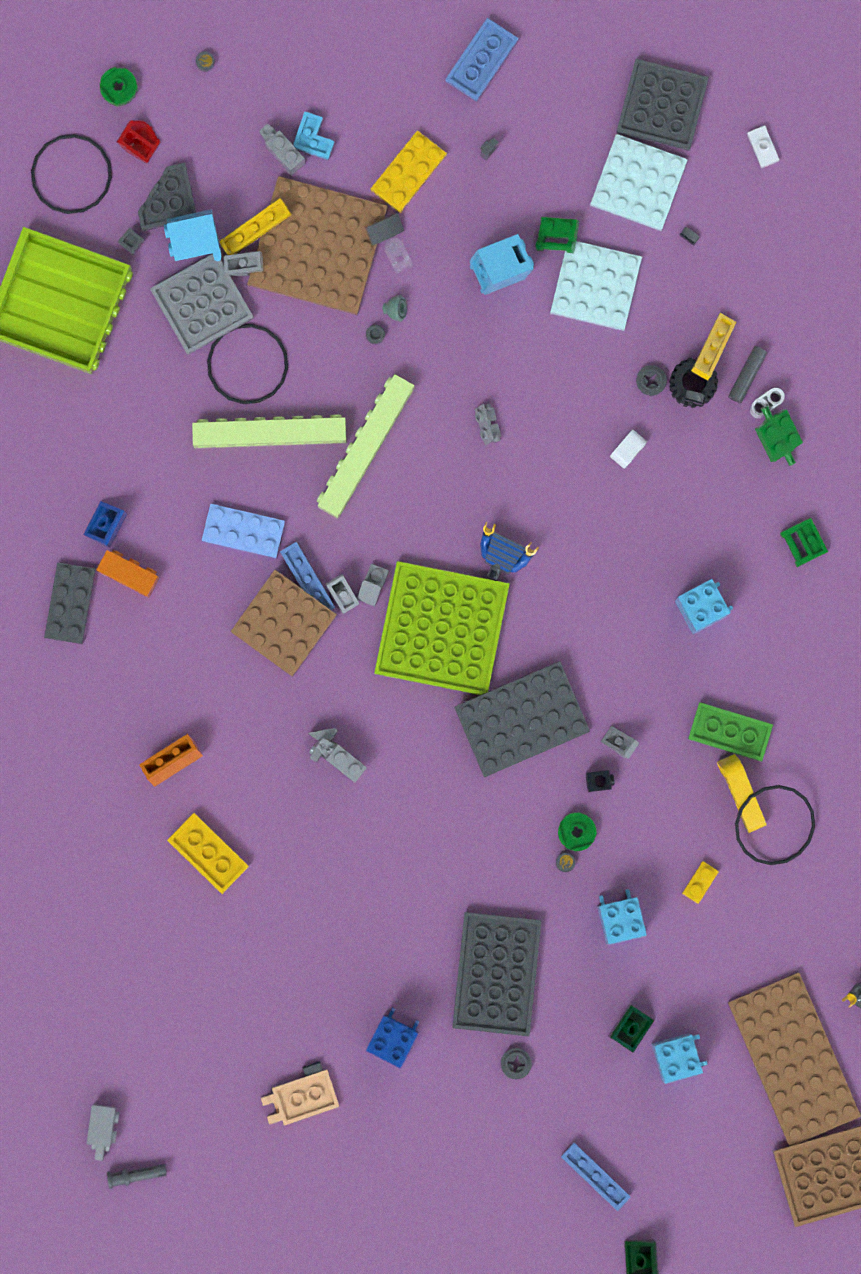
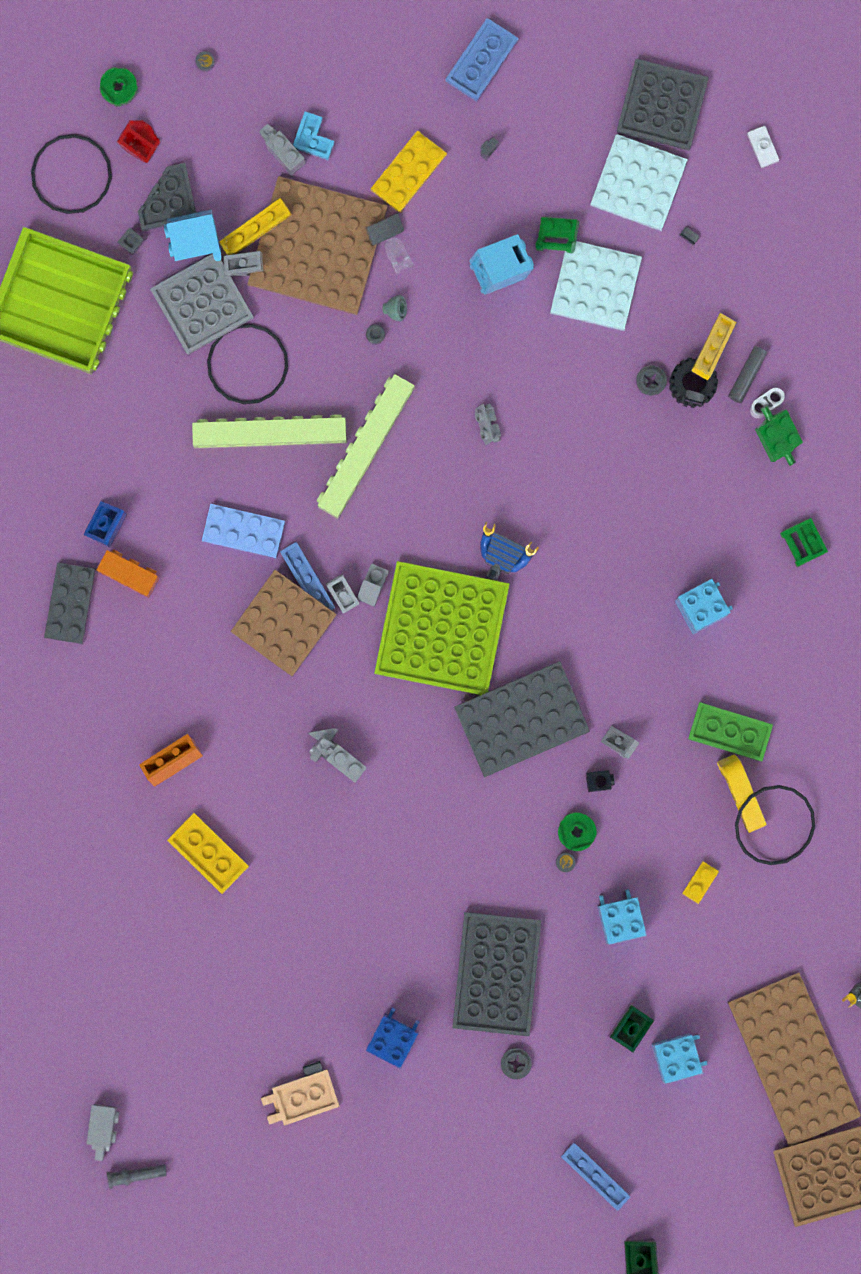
white beam [610,430,648,469] -> none

